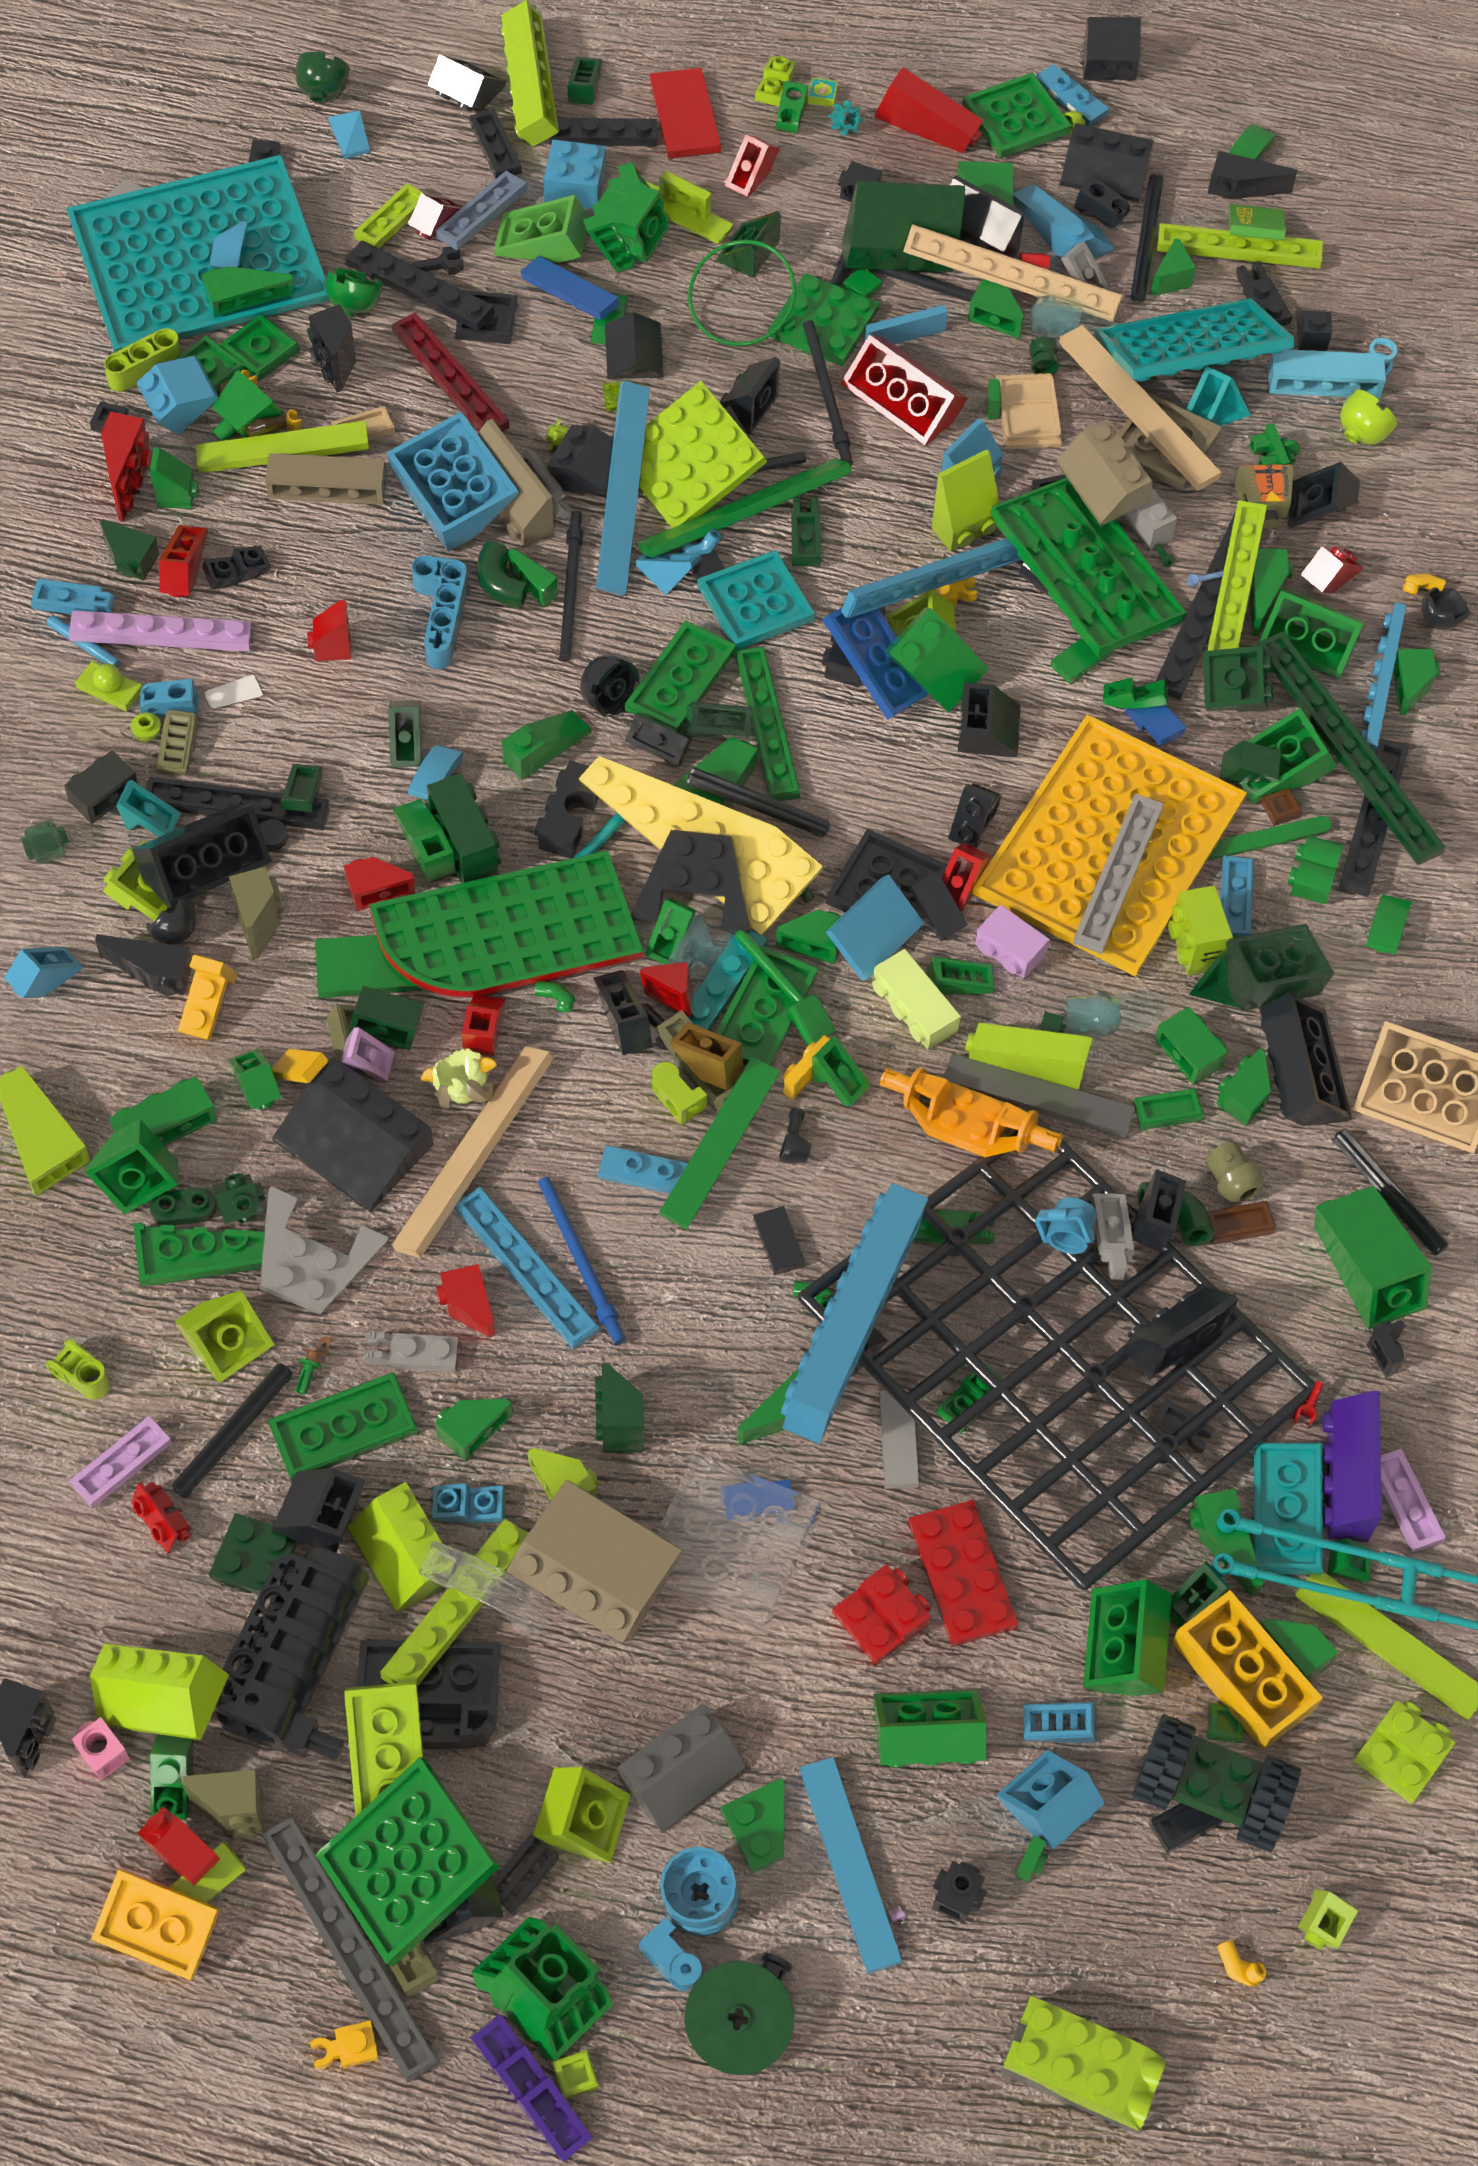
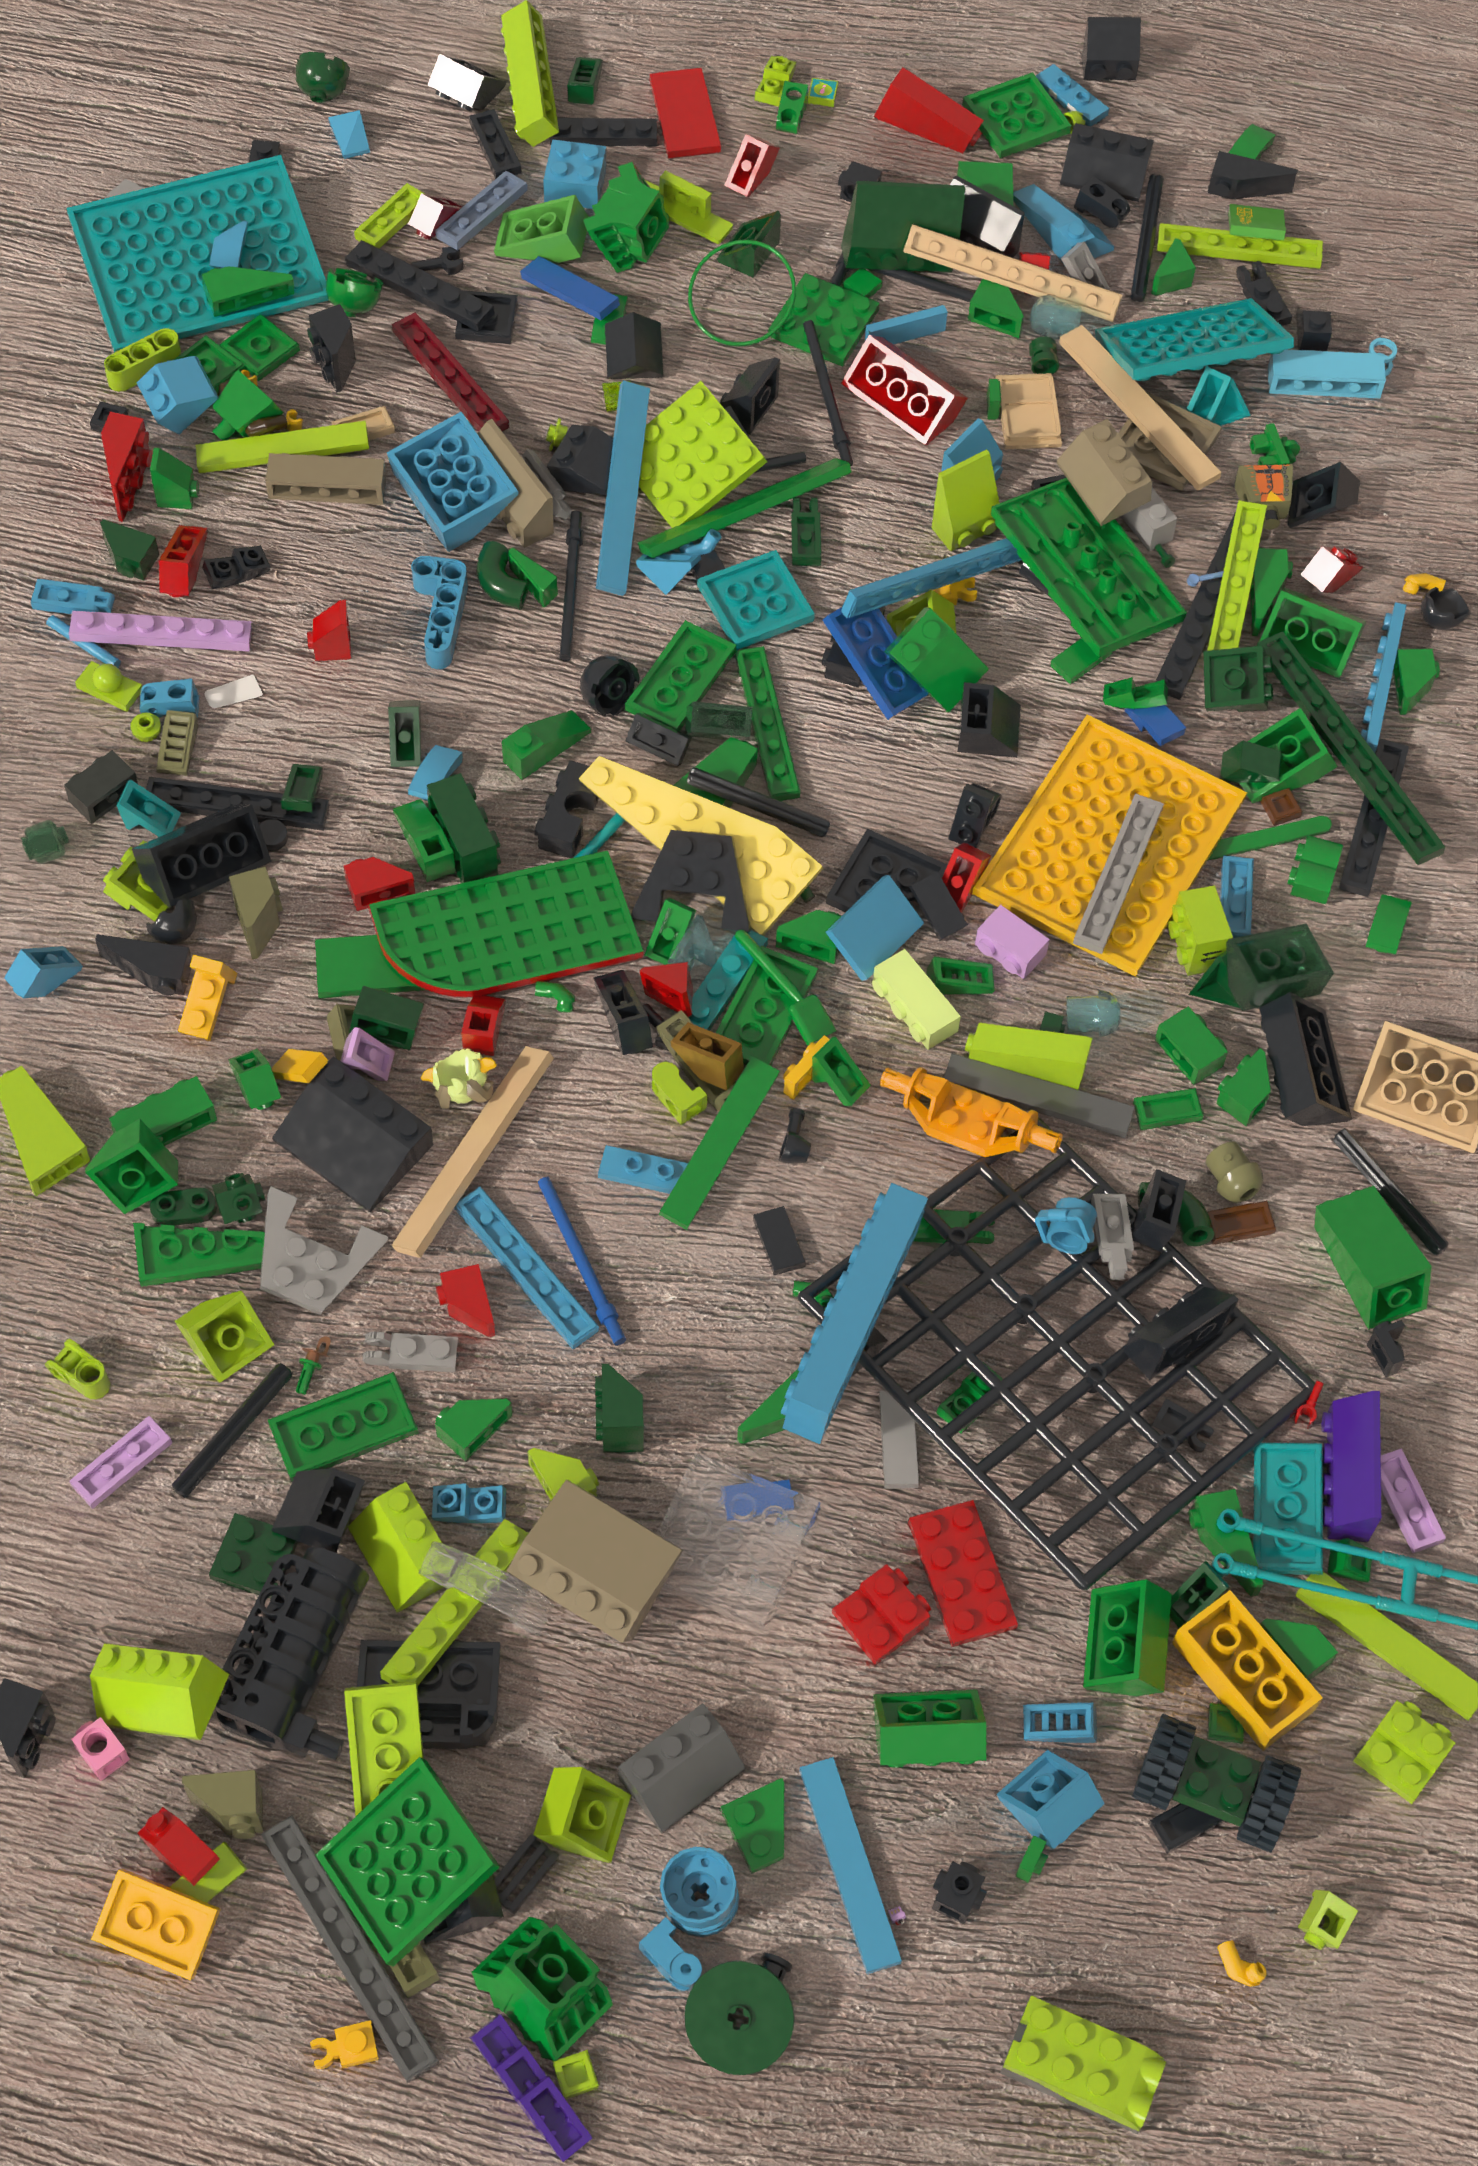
red hinge [131,1482,192,1554] -> none
green slope [150,1734,194,1820] -> none
teal gear [828,100,863,136] -> none
lime cylinder [1340,389,1398,445] -> none

